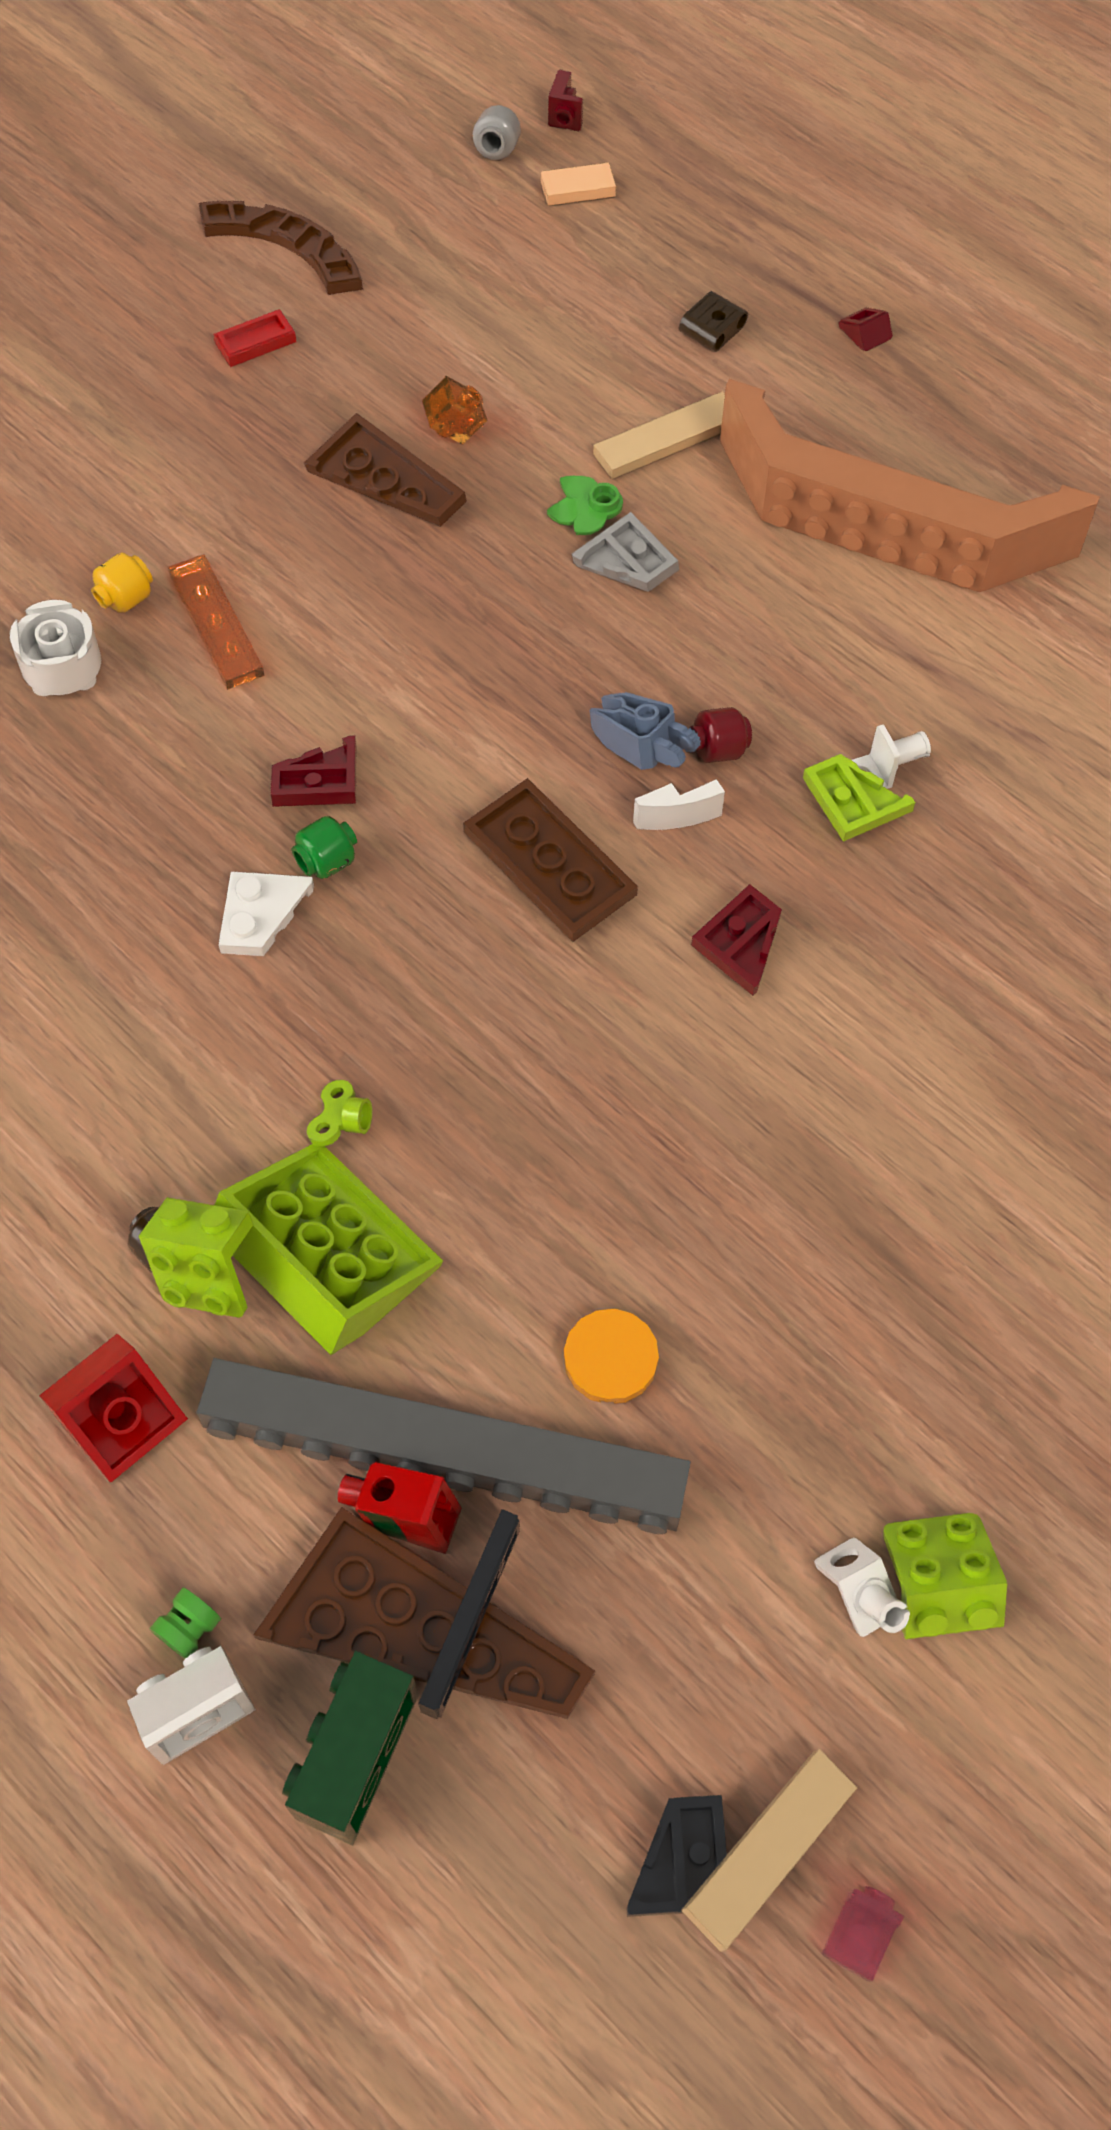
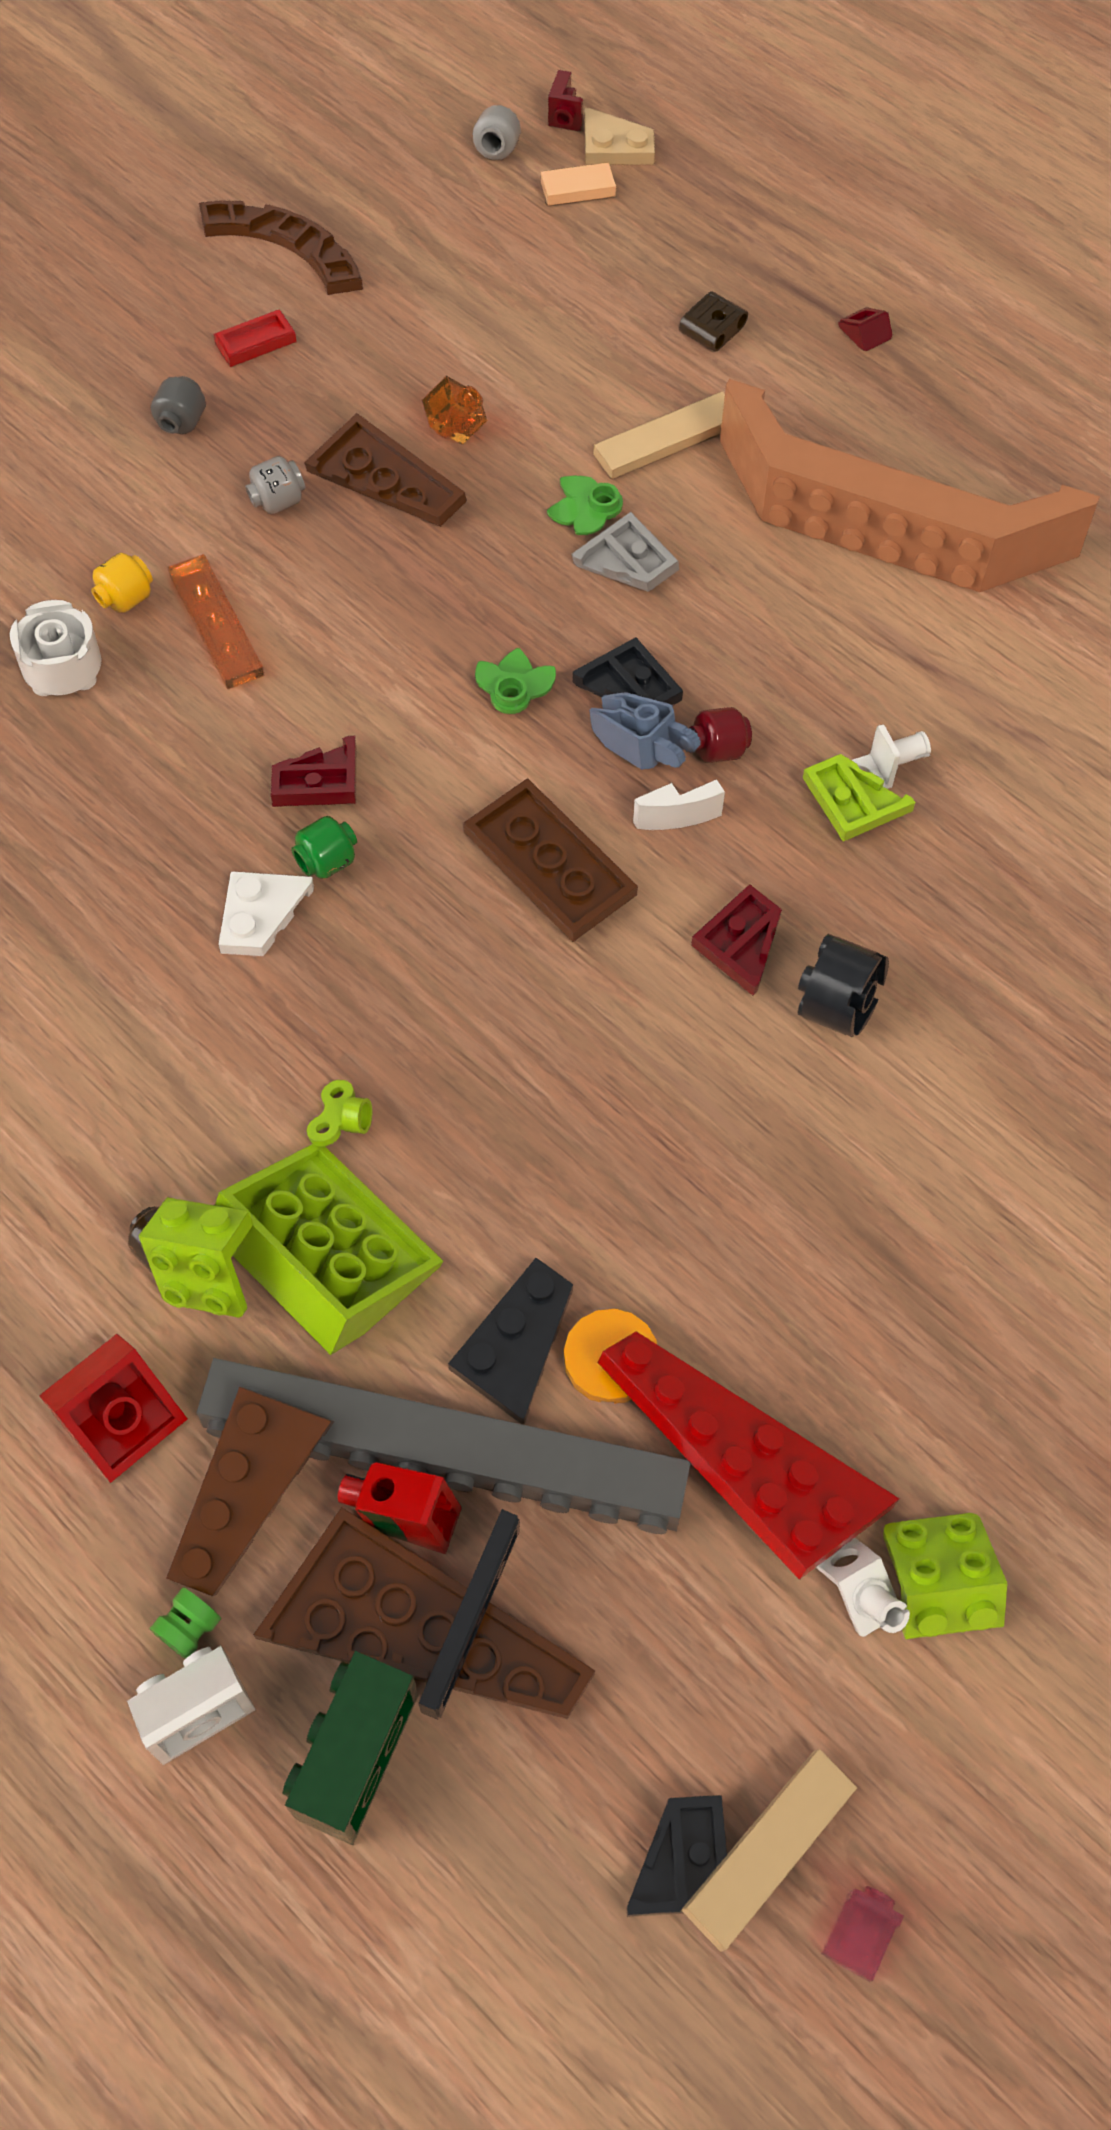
none -> dark grey head [150,376,206,434]
none -> reddish brown wing [166,1387,335,1596]
none -> light grey head [245,456,306,514]
none -> black wing [448,1258,573,1425]
none -> bright green plate [475,648,556,714]
none -> black wing [572,637,683,706]
none -> tan wing [584,108,655,165]
none -> red wing [597,1331,900,1580]
none -> black brick [797,934,889,1037]

